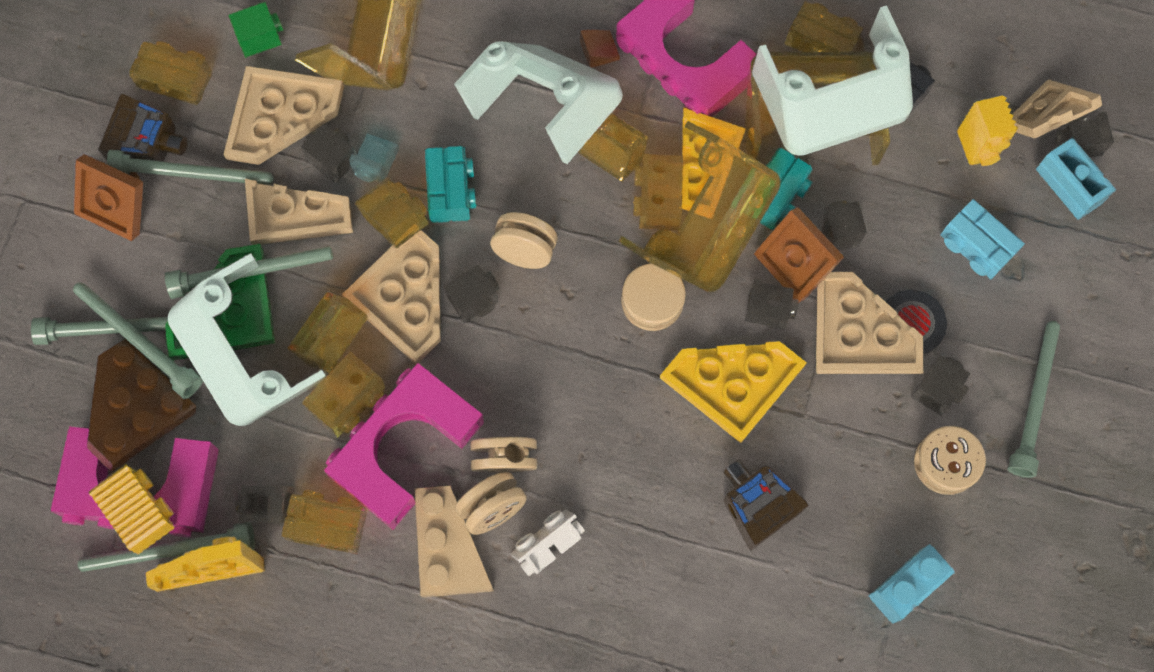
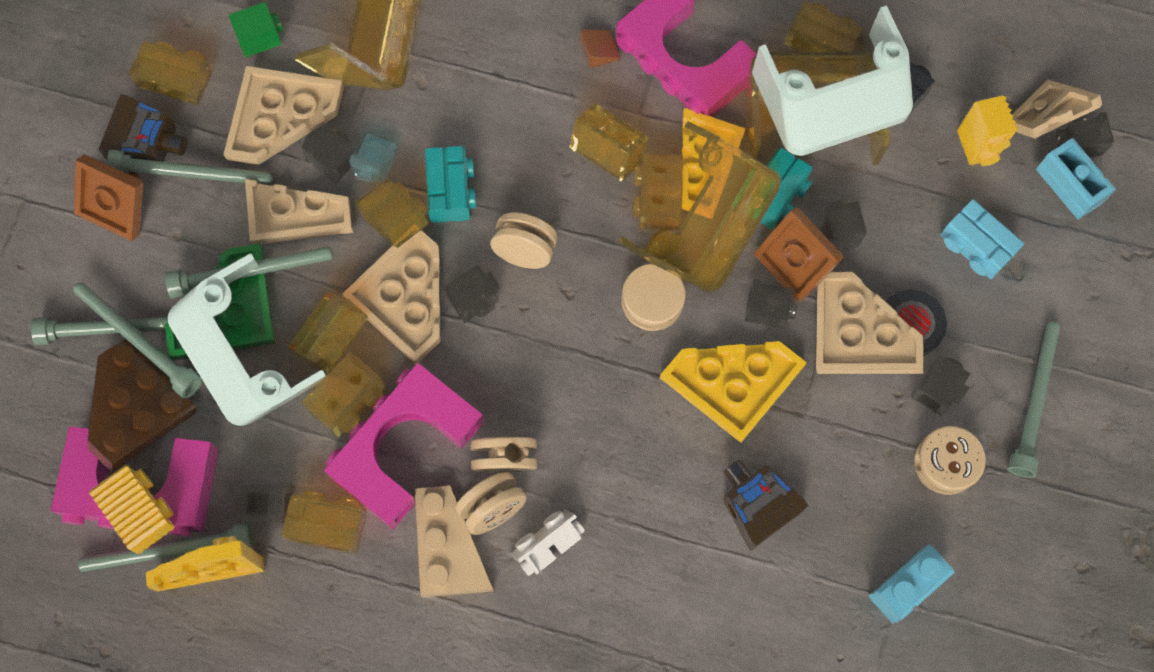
light aqua windscreen [454,41,623,164] -> none

